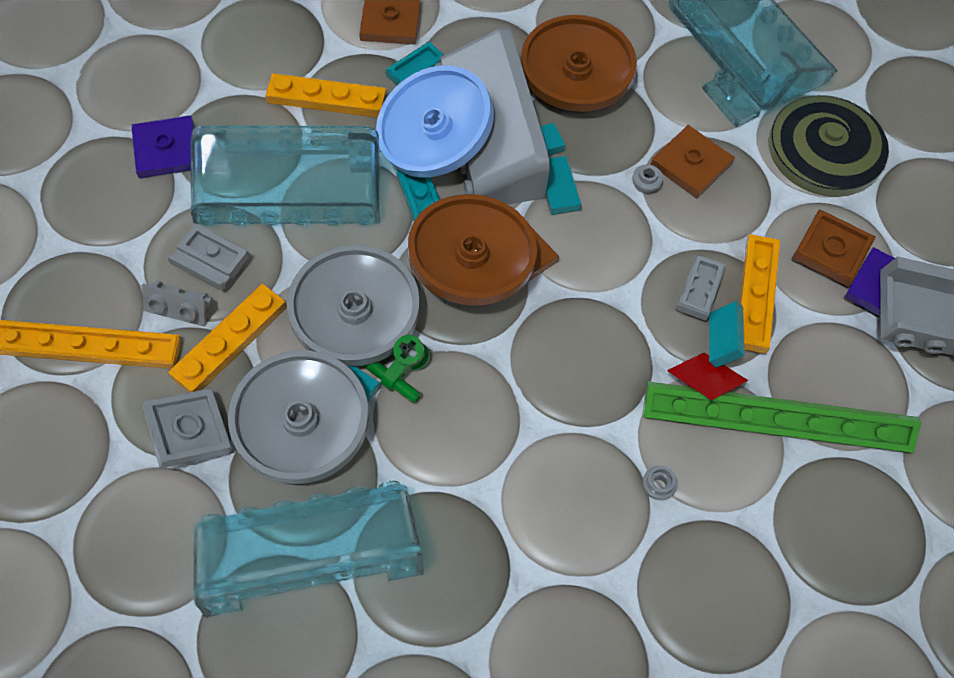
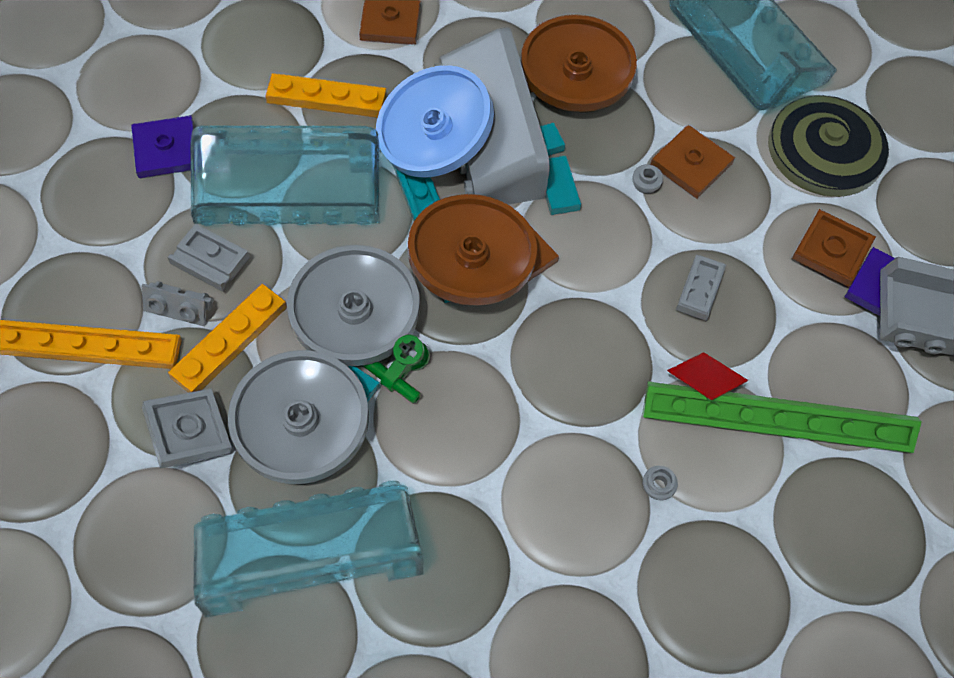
teal tile [386,41,444,86] -> none
clear light blue plate [702,67,762,128] -> none
teal tile [709,300,745,368] -> none
light orange plate [739,234,780,354] -> none

